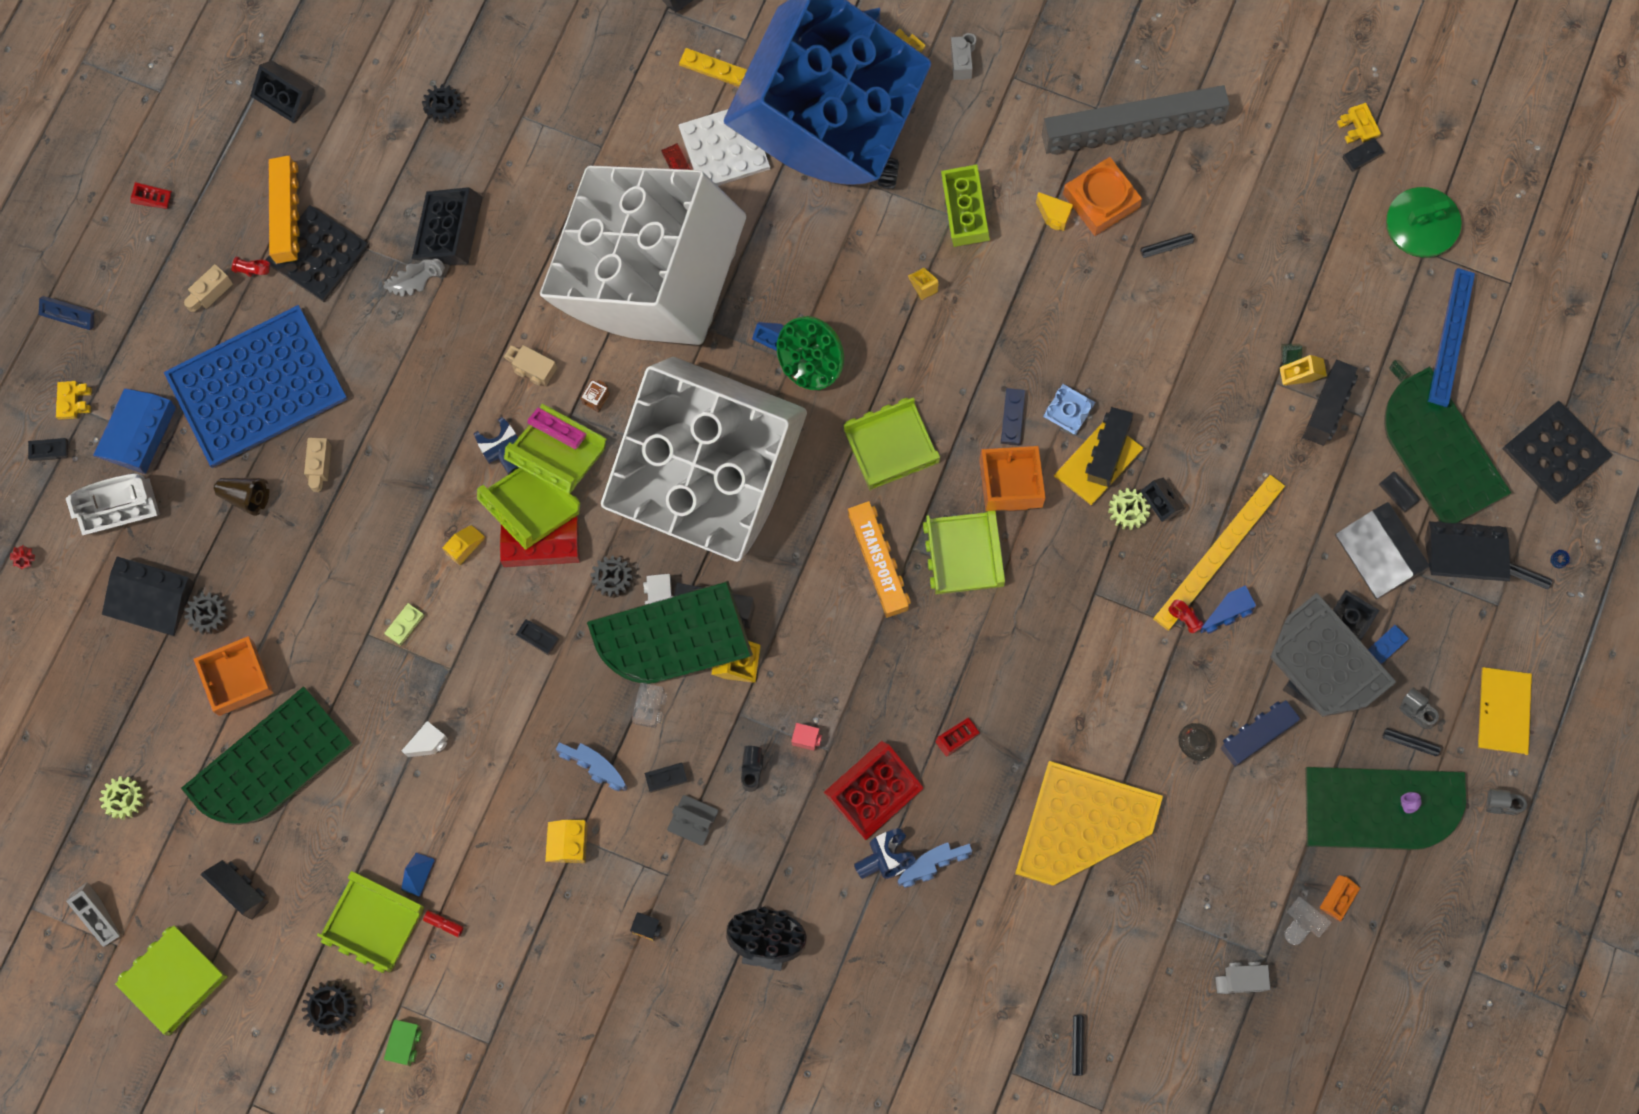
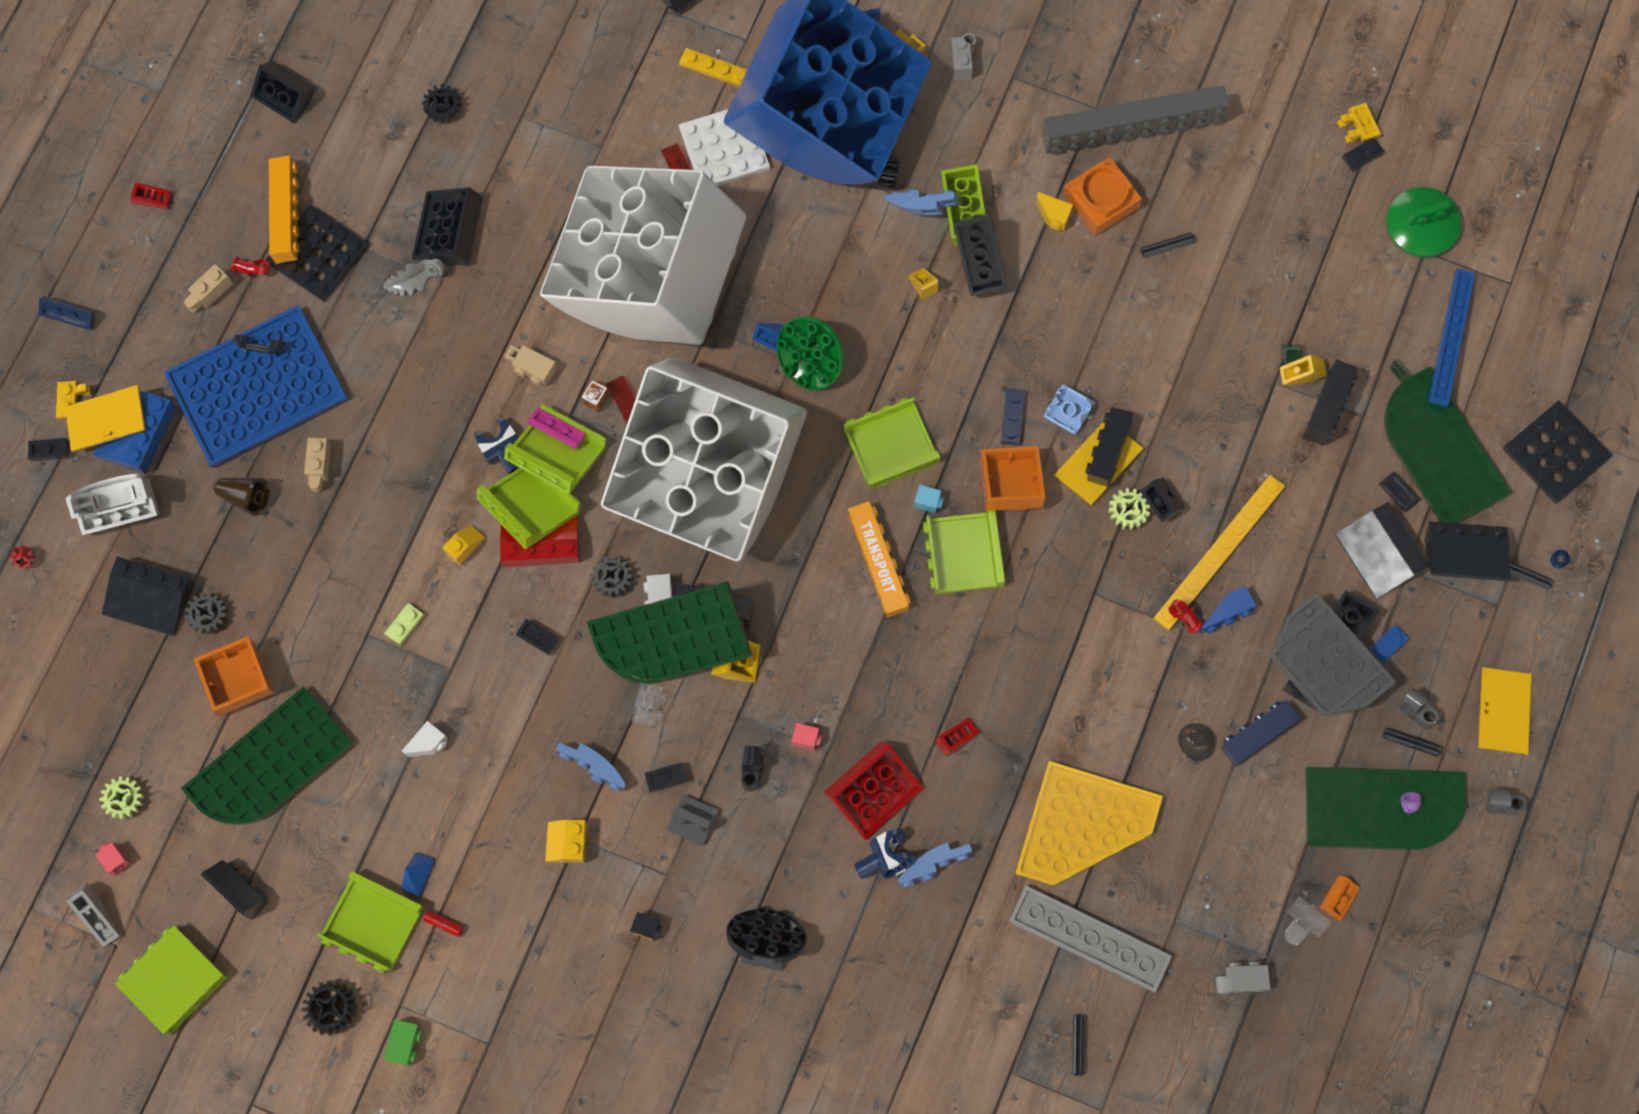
none -> yellow container [65,385,146,452]
none -> coral brick [95,842,130,876]
none -> black bar [233,335,286,354]
none -> clear red tile [606,376,635,425]
none -> medium blue slope [885,189,961,215]
none -> medium azure brick [914,484,944,514]
none -> black brick [953,212,1007,296]
none -> light grey plate [1009,886,1172,993]

